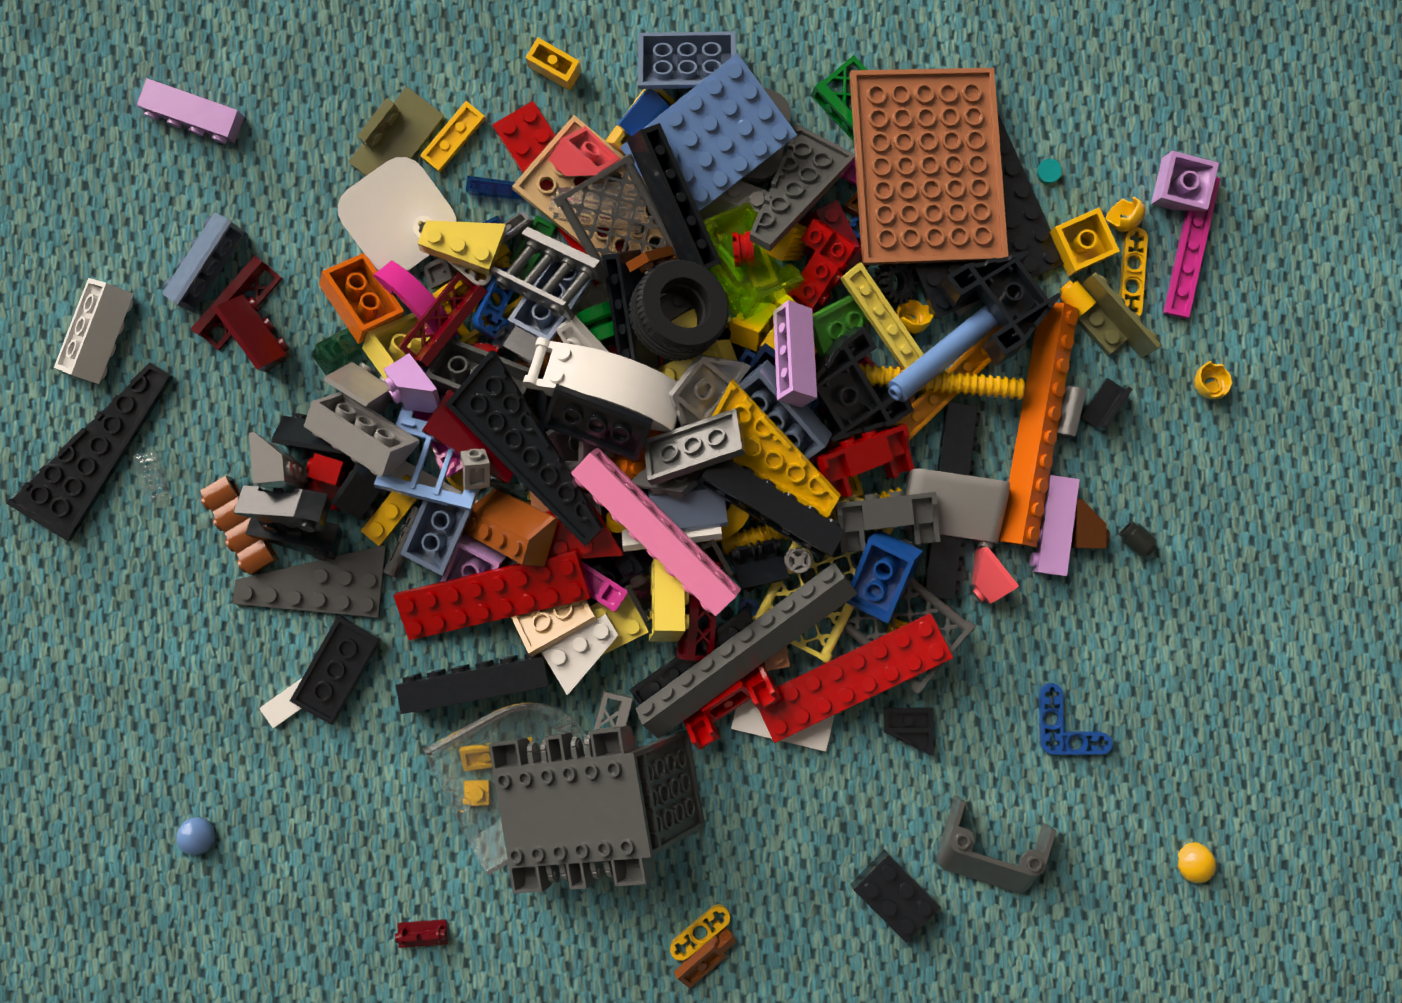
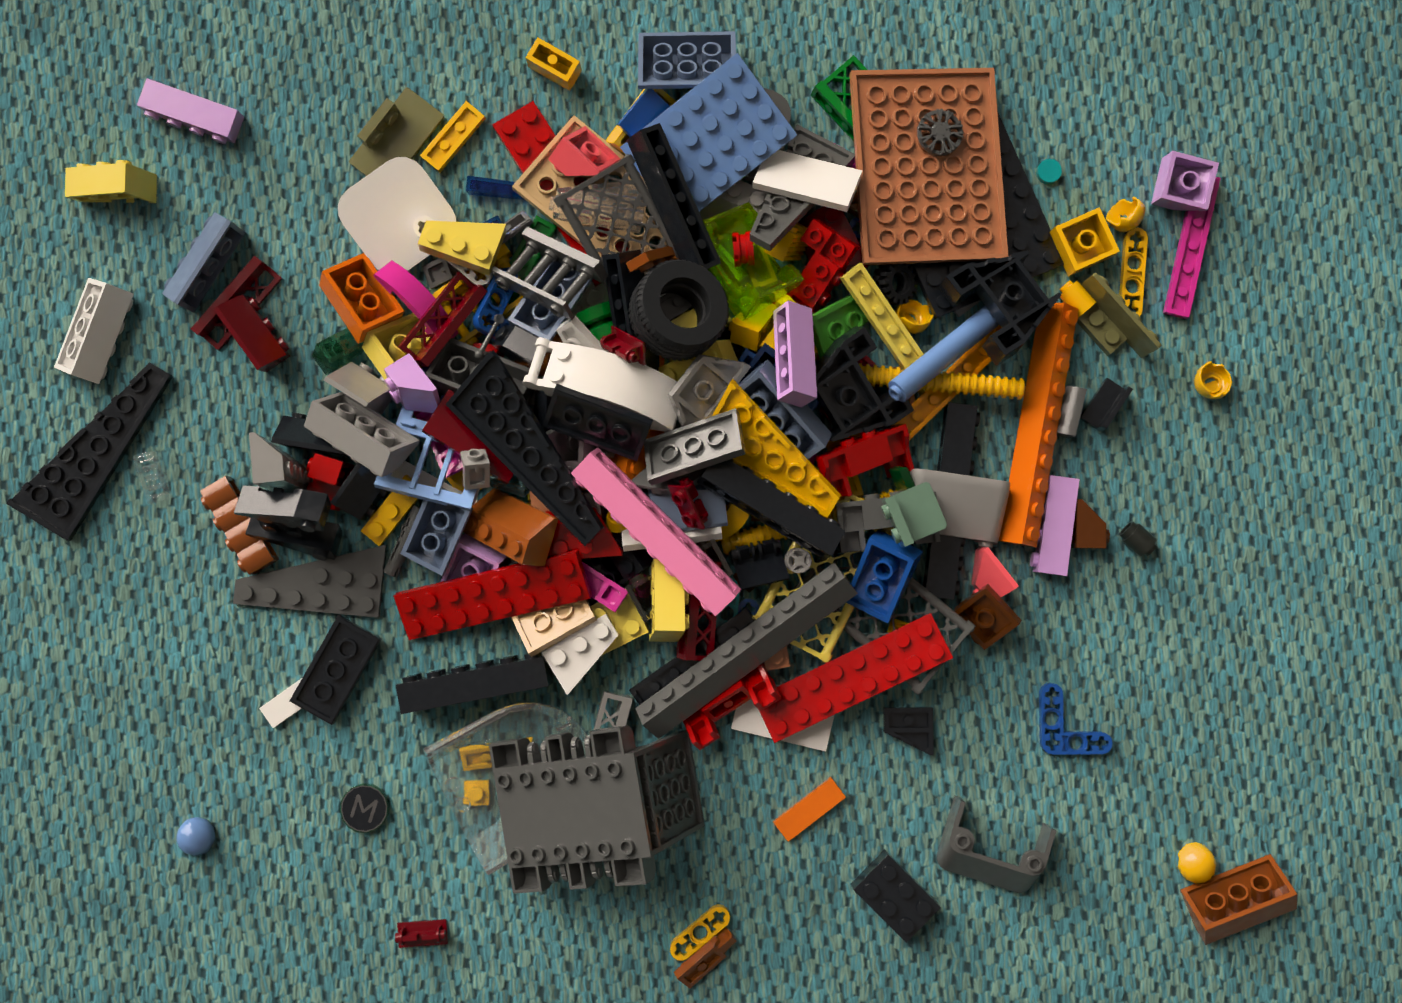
none -> light yellow wedge [65,160,157,203]
none -> black tile [340,783,390,833]
none -> dark grey hinge [474,314,505,359]
none -> dark red hinge [600,326,646,366]
none -> dark red hinge [667,477,708,529]
none -> white tile [752,150,862,212]
none -> orange tile [773,777,846,842]
none -> sand green bracket [881,482,947,547]
none -> dark green tile [889,466,915,491]
none -> dark grey wheel [917,109,964,156]
none -> reddish brown plate [953,584,1022,650]
none -> dark orange slope [1180,854,1298,945]

